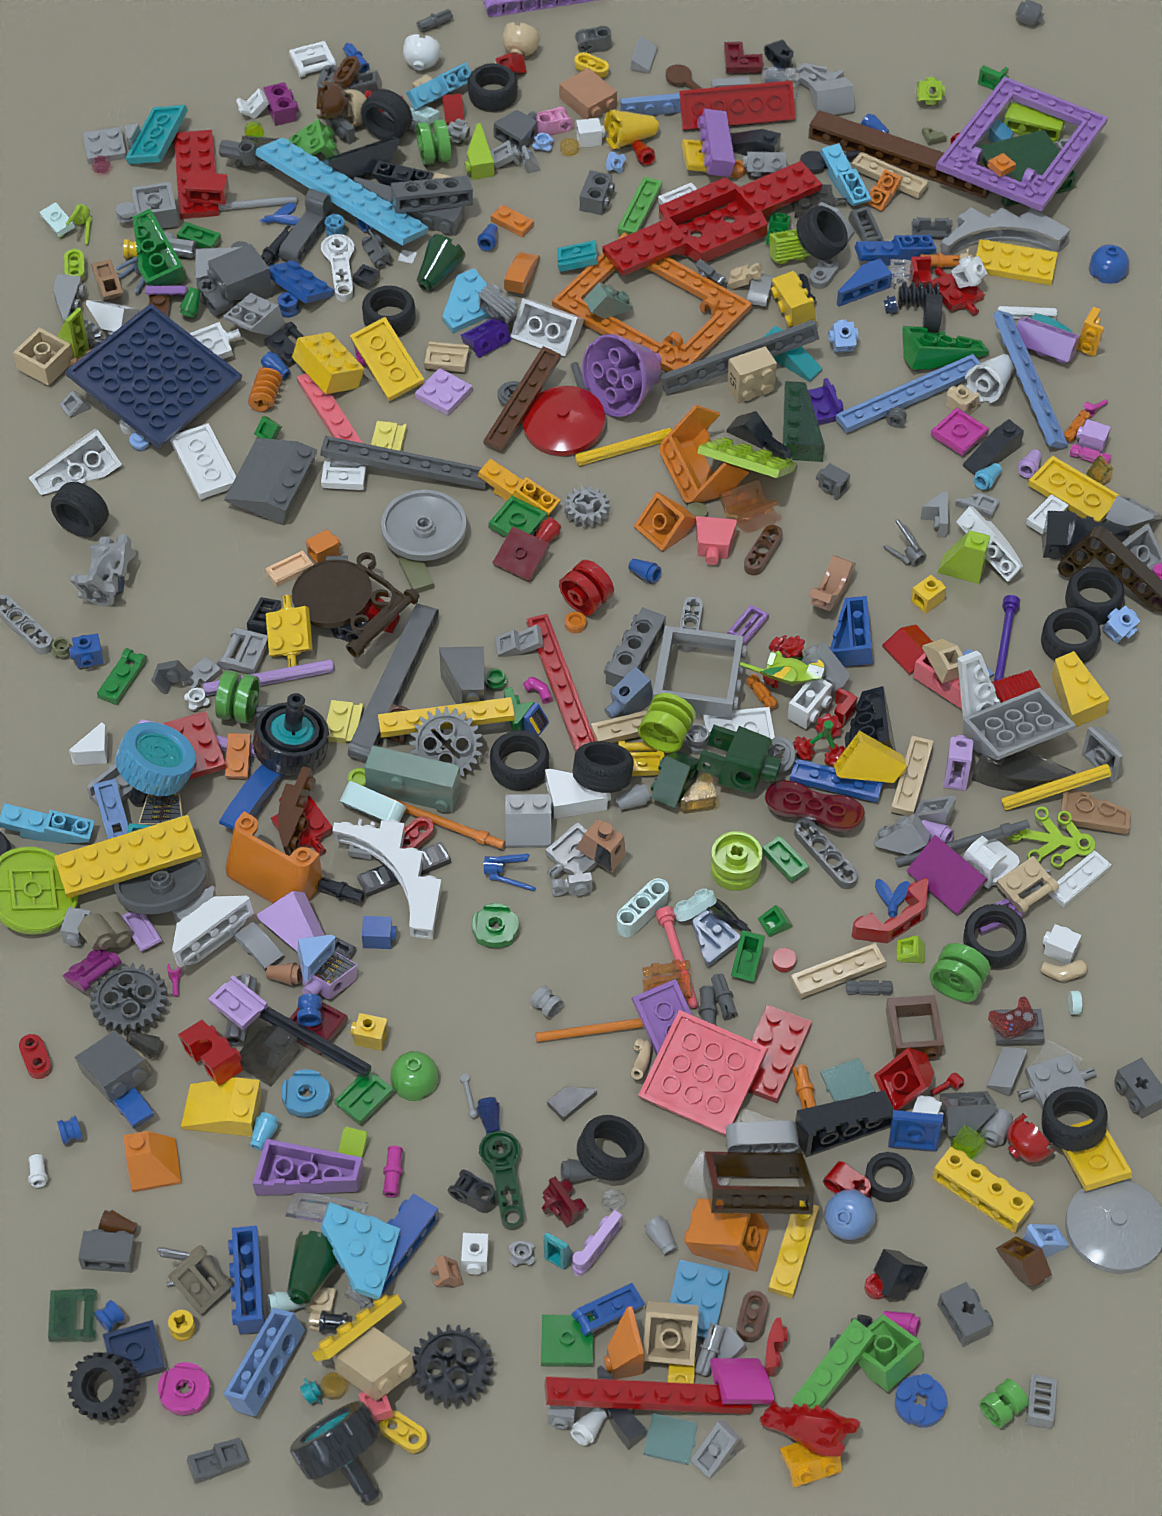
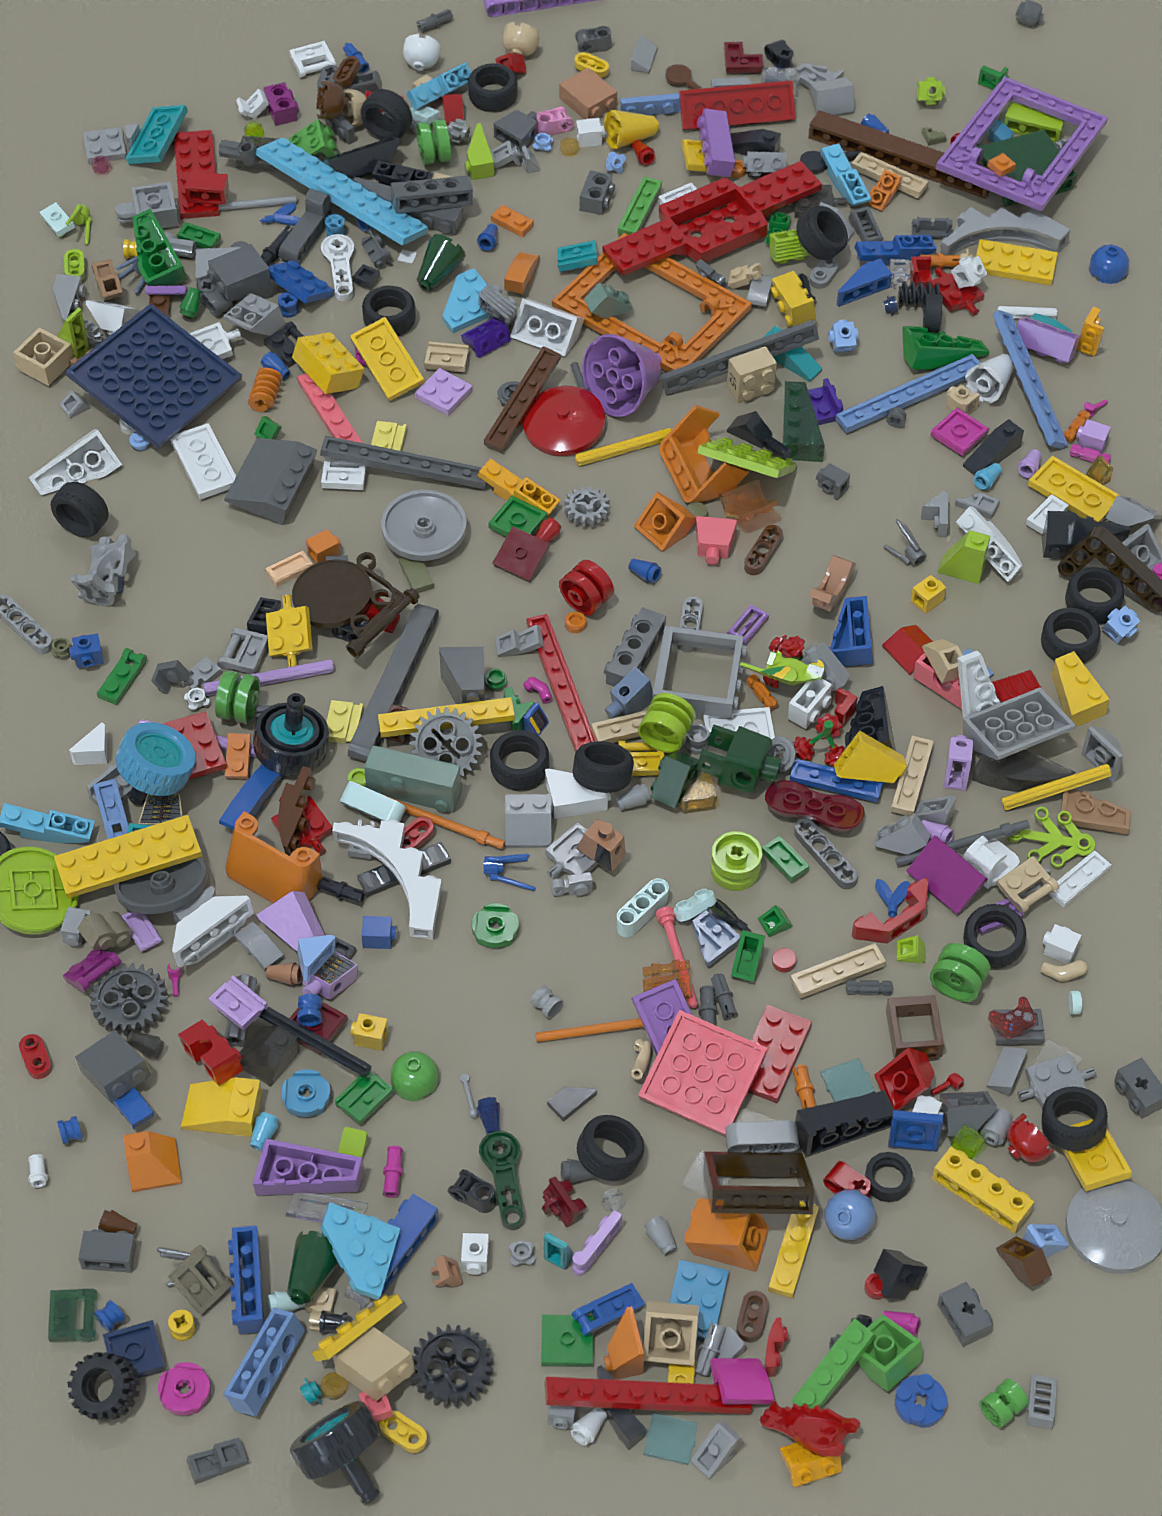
dark purple piece [994,595,1020,681] -> none

